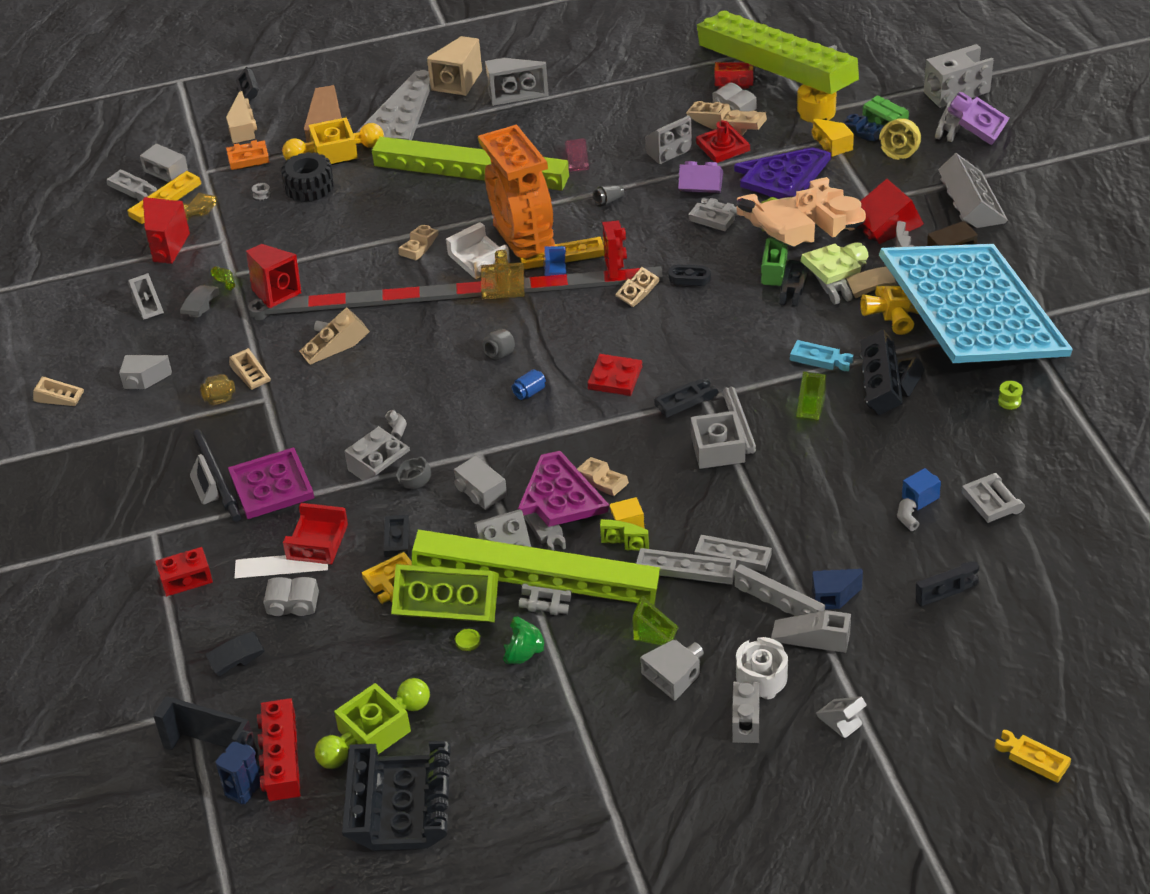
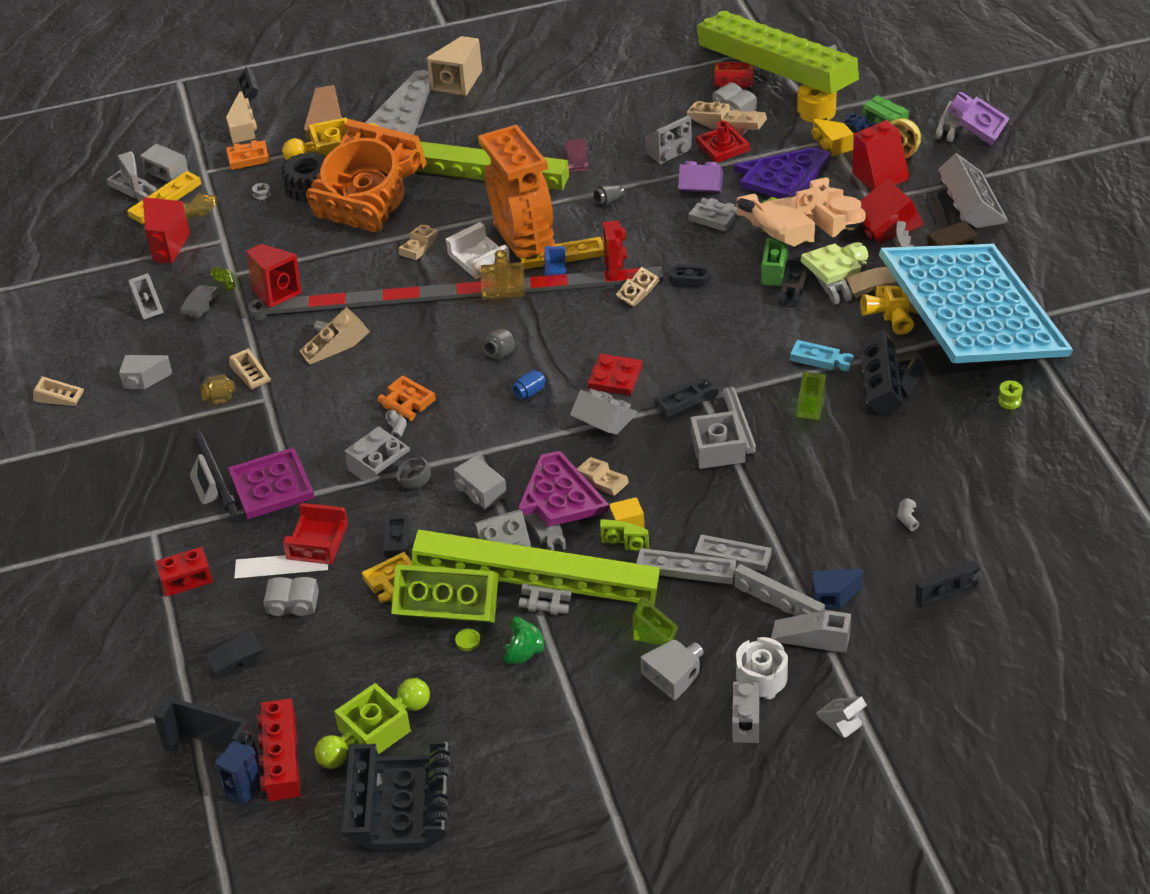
light grey slope [485,58,549,106] -> none
blue brick [902,468,941,511] -> none
light grey torso [923,44,994,108] -> none
light grey plate [962,473,1025,523] -> none
yellow plate [995,730,1071,783] -> none
none -> light grey slope [118,151,139,192]
none -> orange brick [306,119,427,232]
none -> orange plate [377,375,436,421]
none -> light grey slope [570,388,637,434]
none -> red slope [852,120,909,191]

